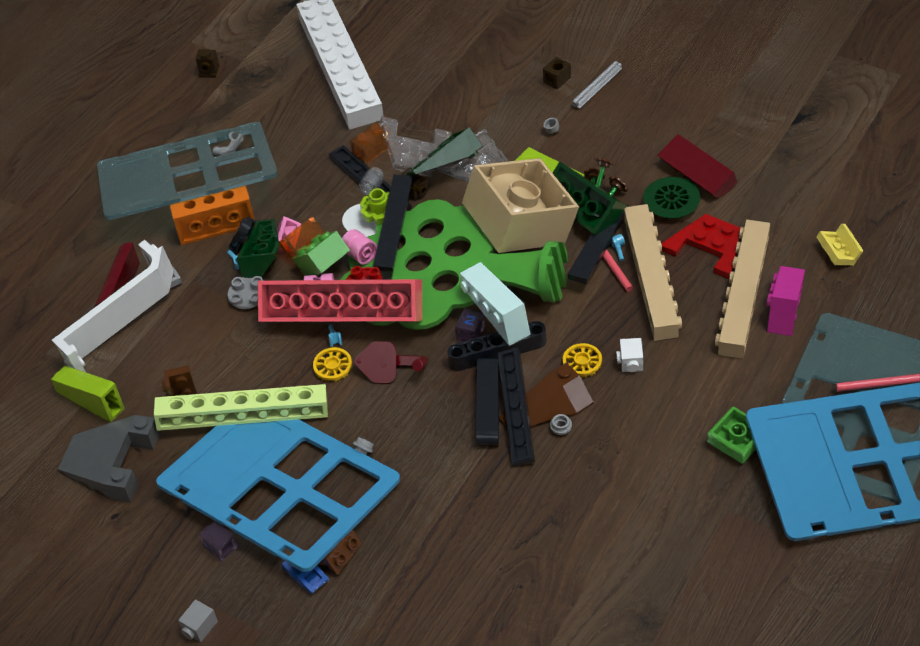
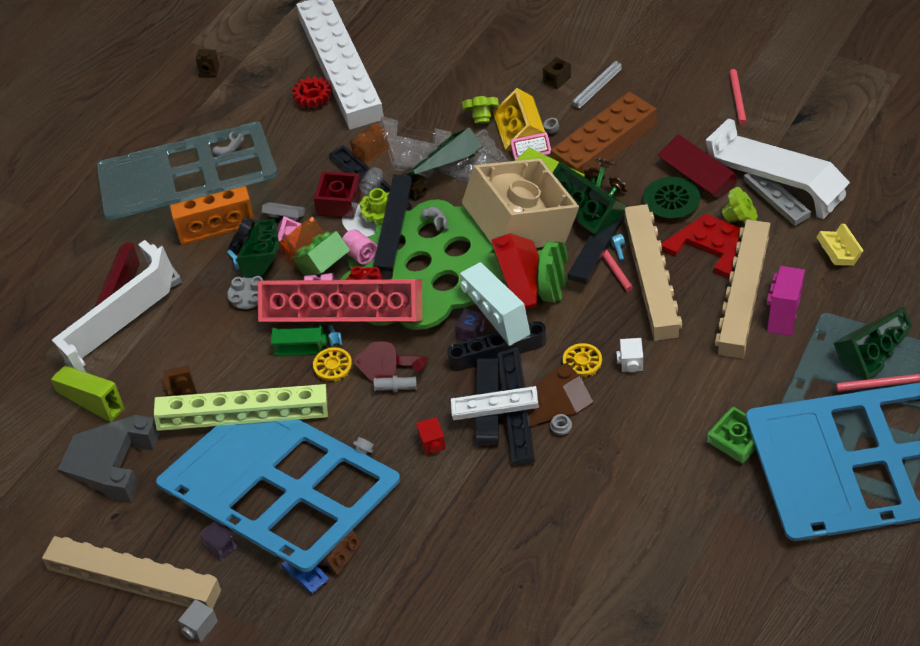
none -> tan brick [42,536,221,609]
none -> light grey plate [262,202,305,220]
none -> green window [271,326,327,357]
none -> red gear [292,76,332,109]
none -> dark red brick [314,171,362,217]
none -> light grey pin [374,375,417,392]
none -> red brick [416,417,446,456]
none -> light grey piece [422,206,449,231]
none -> white tile [451,386,539,420]
none -> lime plant [462,96,499,124]
none -> red wedge [491,233,539,309]
none -> yellow slope [493,88,546,151]
none -> slope [510,133,551,160]
none -> dark orange brick [550,91,657,174]
none -> white panel [706,119,850,219]
none -> lime plant [722,187,758,224]
none -> coral bar [729,69,747,125]
none -> light grey plate [744,173,811,226]
none -> dark green wedge [833,307,912,380]

